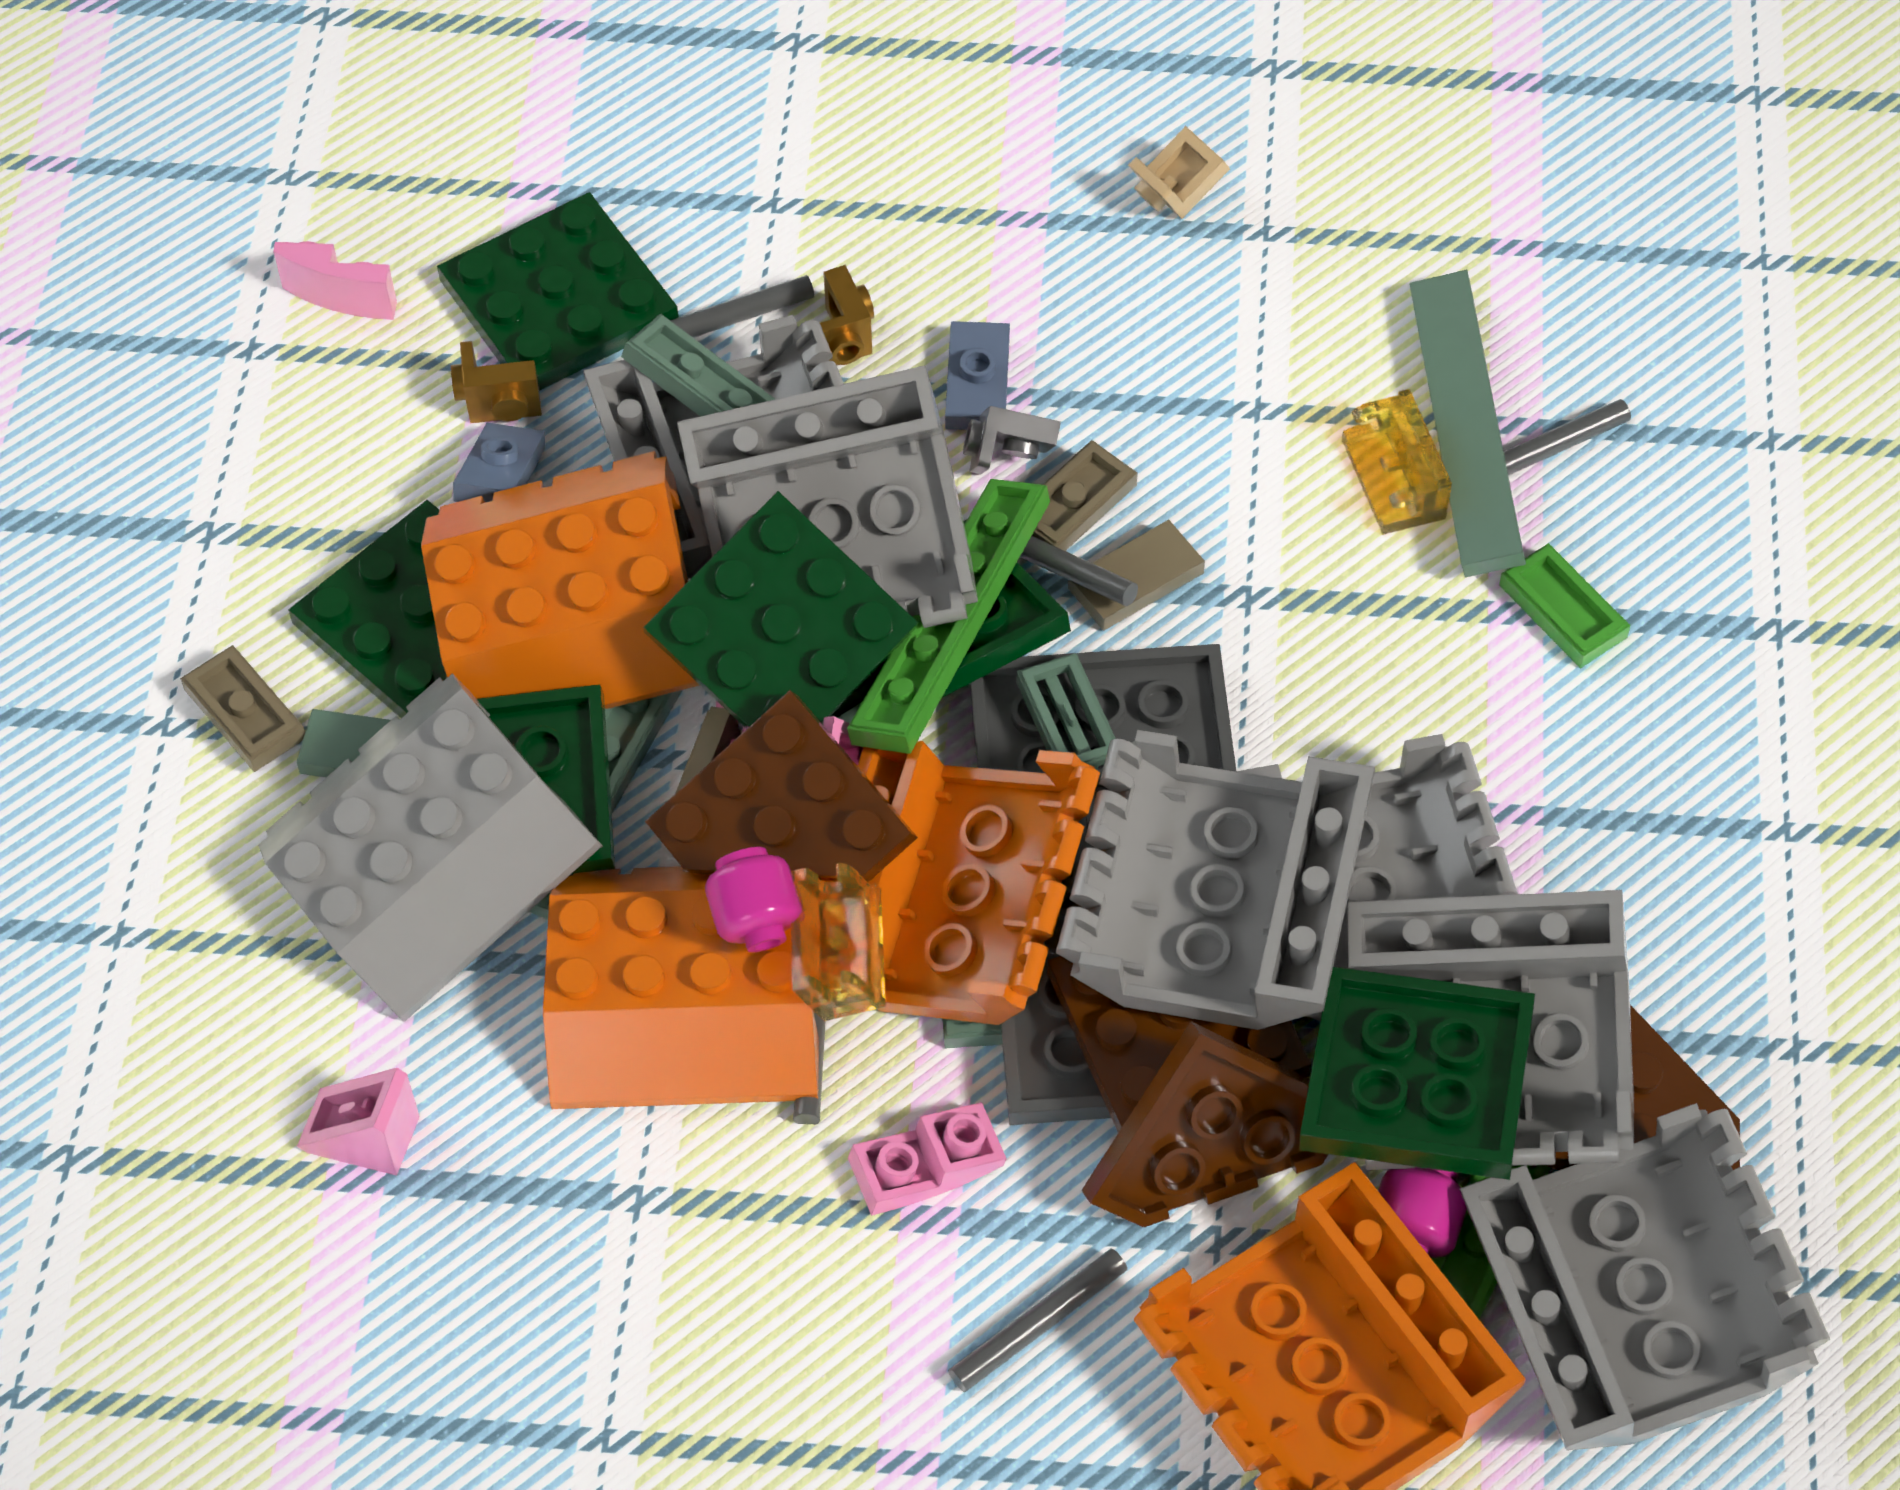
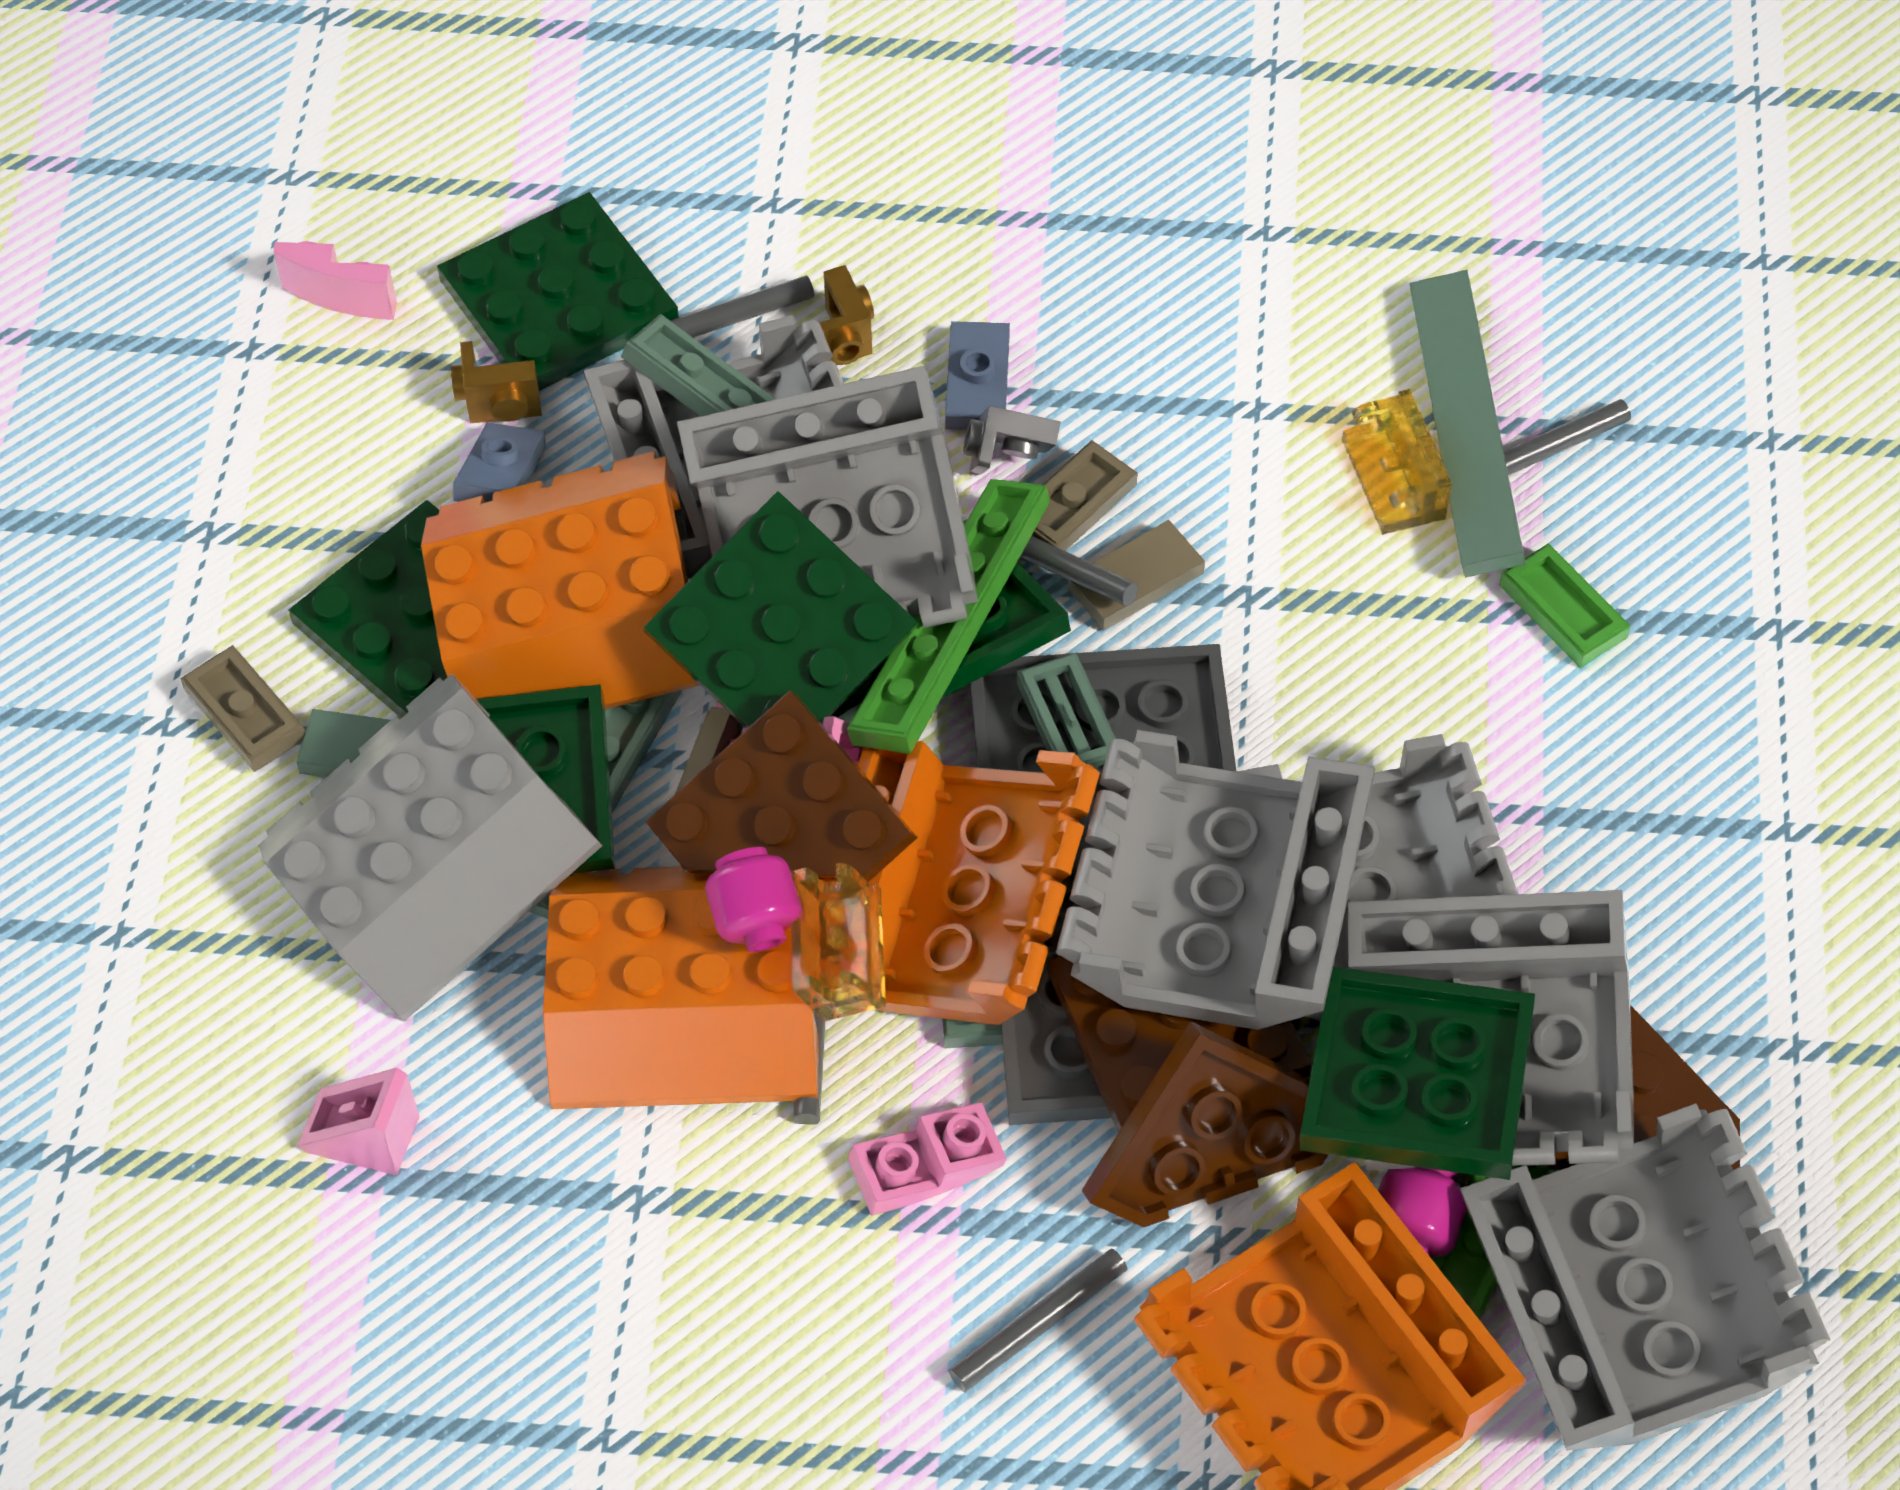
tan bracket [1128,126,1230,219] -> none

